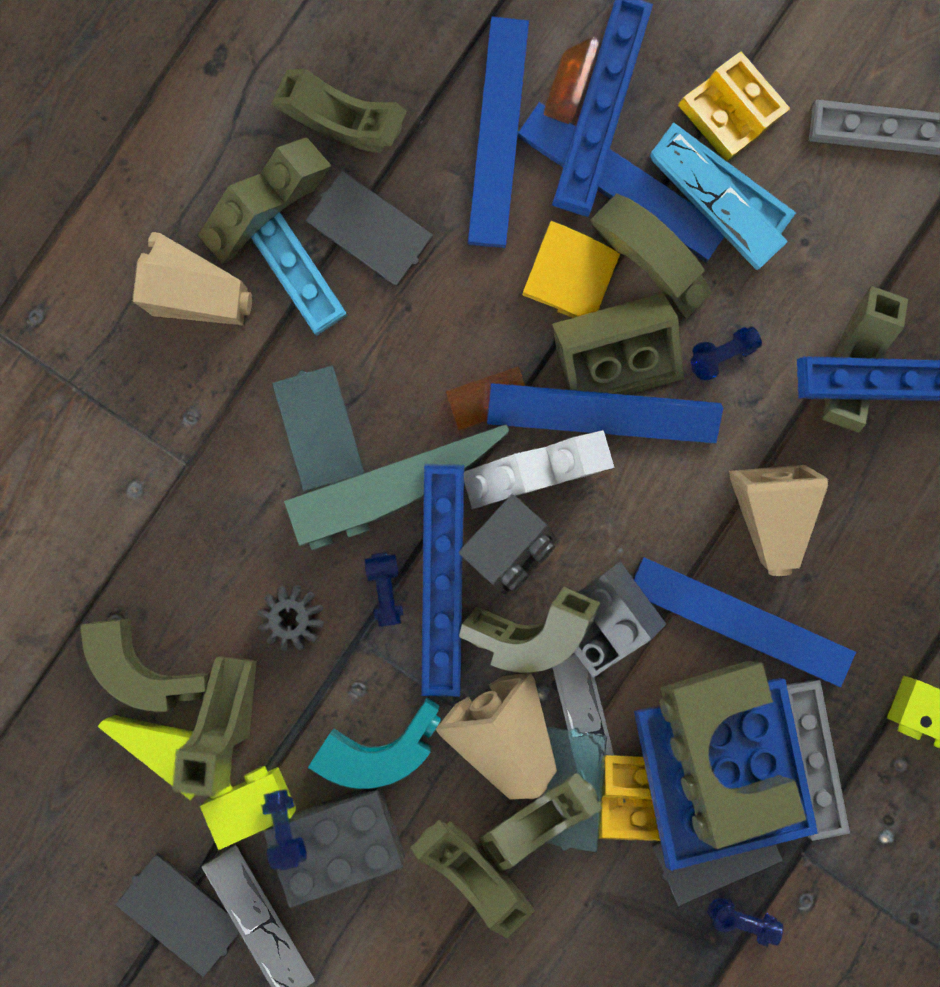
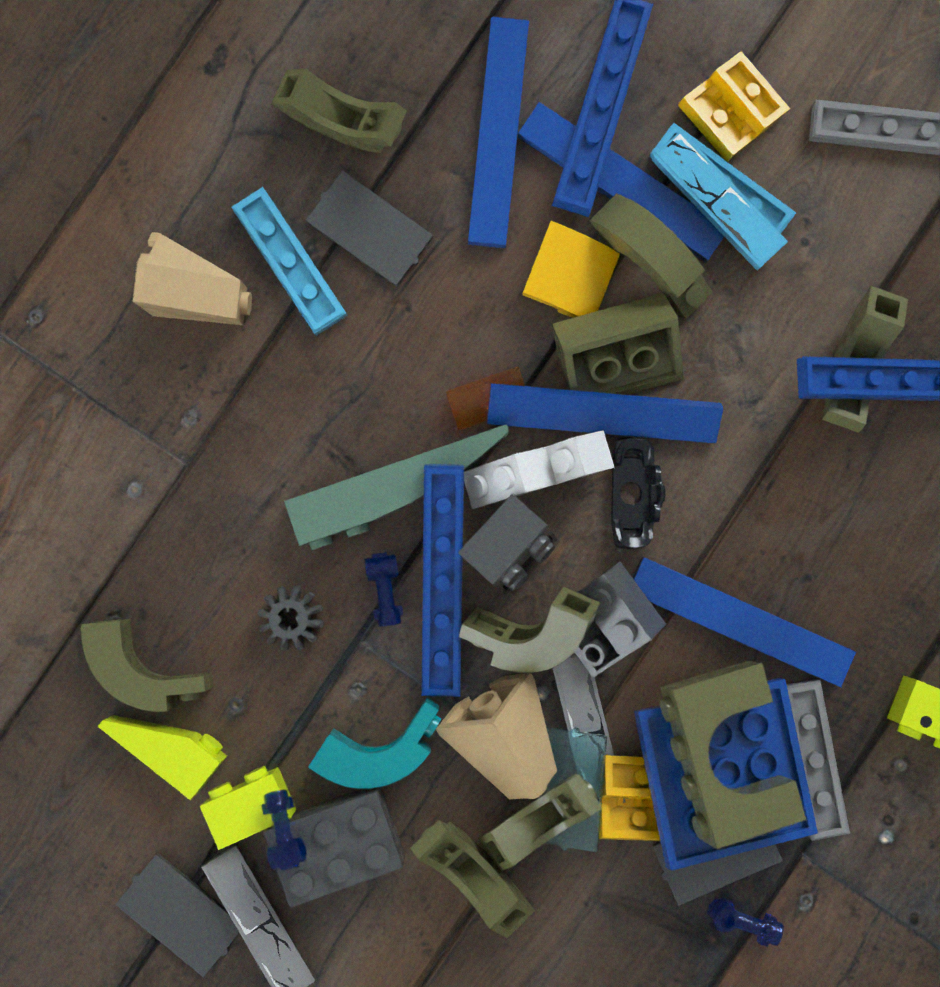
olive arch [172,656,257,797] -> none
olive arch [198,137,331,264] -> none
clear light blue piece [272,365,365,491] -> none
clear orange slope [544,37,599,124] -> none
clear blue bar [690,326,762,380] -> none
tan slope [729,465,828,576] -> none
none -> black piece [611,438,666,549]

